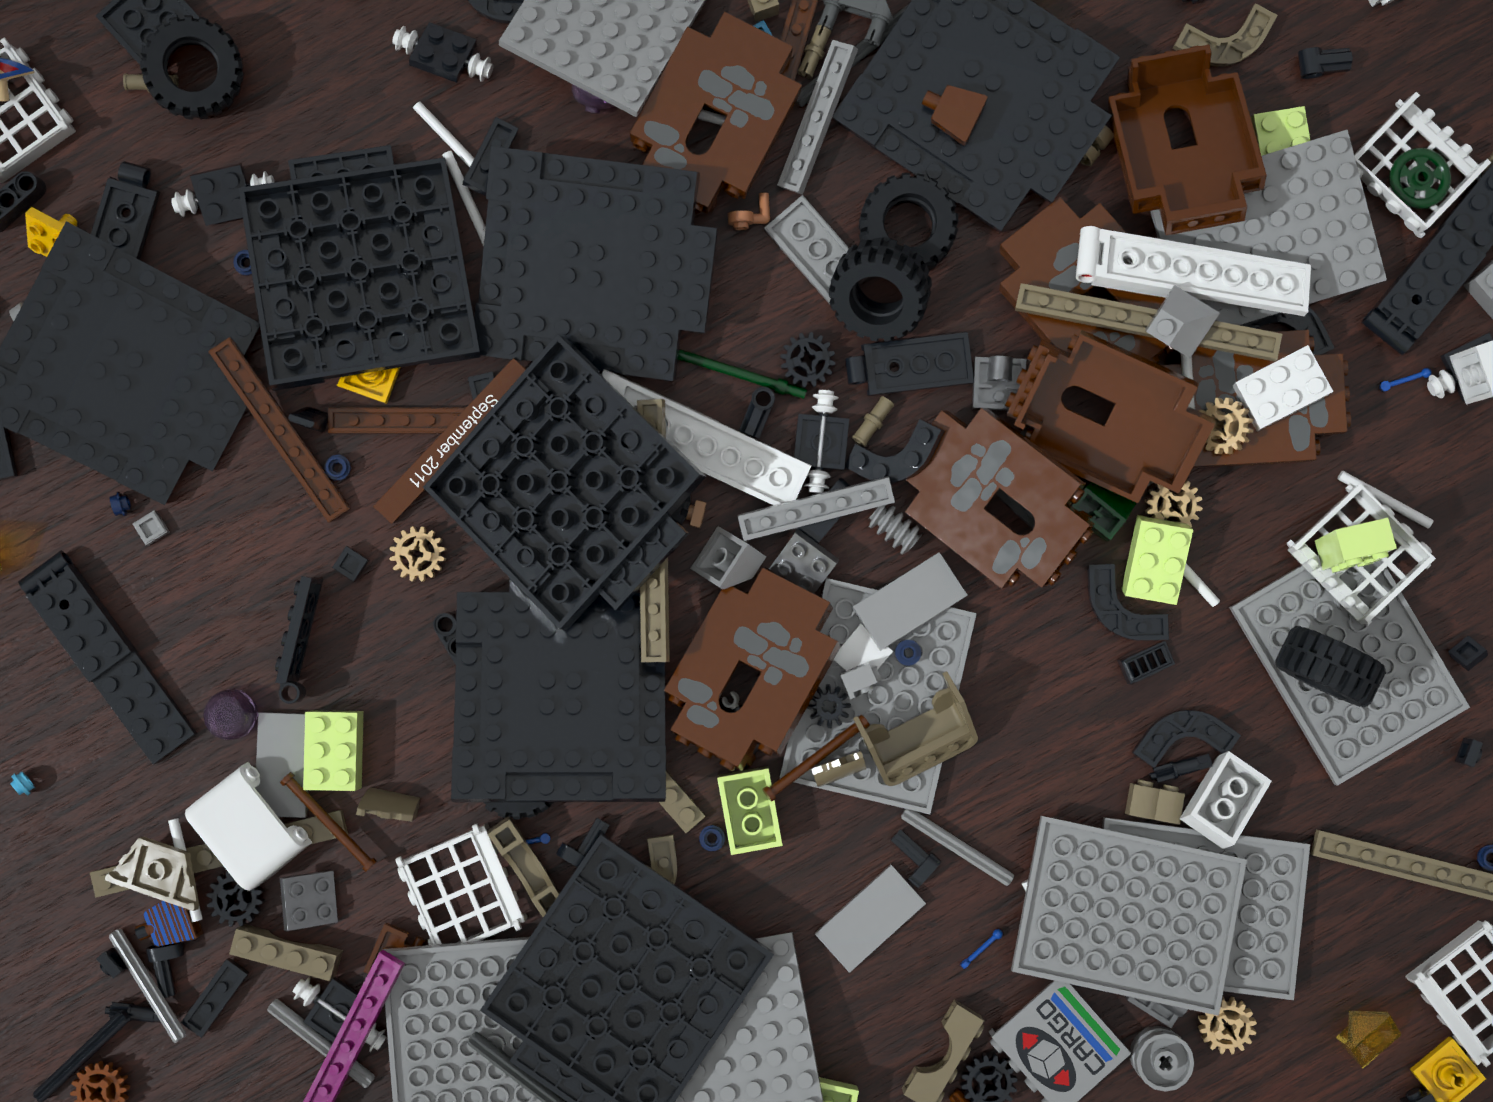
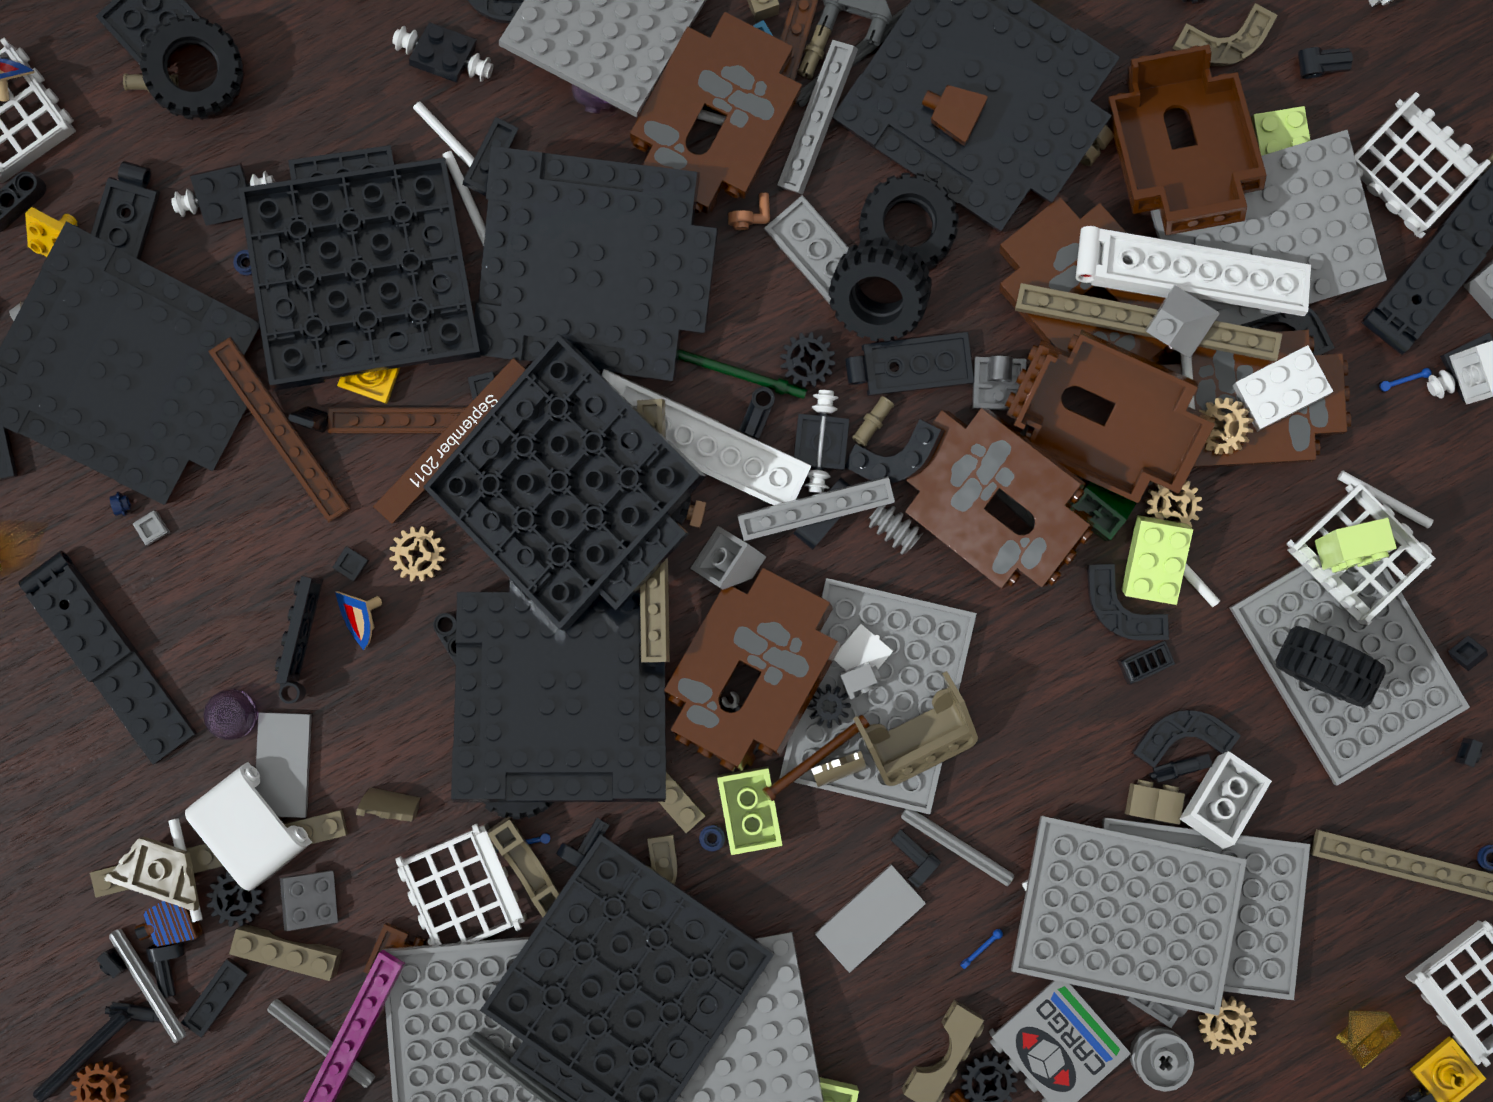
medium azure plate [10,771,35,796] -> none
reddish brown bar [280,772,377,872] -> none
black plate [293,977,387,1052] -> none
yellowish green brick [303,710,363,791] -> none
dark blue plate [325,455,351,480] -> none
flat silver plate [769,529,840,594] -> none
light grey tile [852,552,967,651] -> none
dark blue plate [895,640,921,666] -> none
dark green plate [1389,148,1451,209] -> none
none -> shield [335,591,382,650]

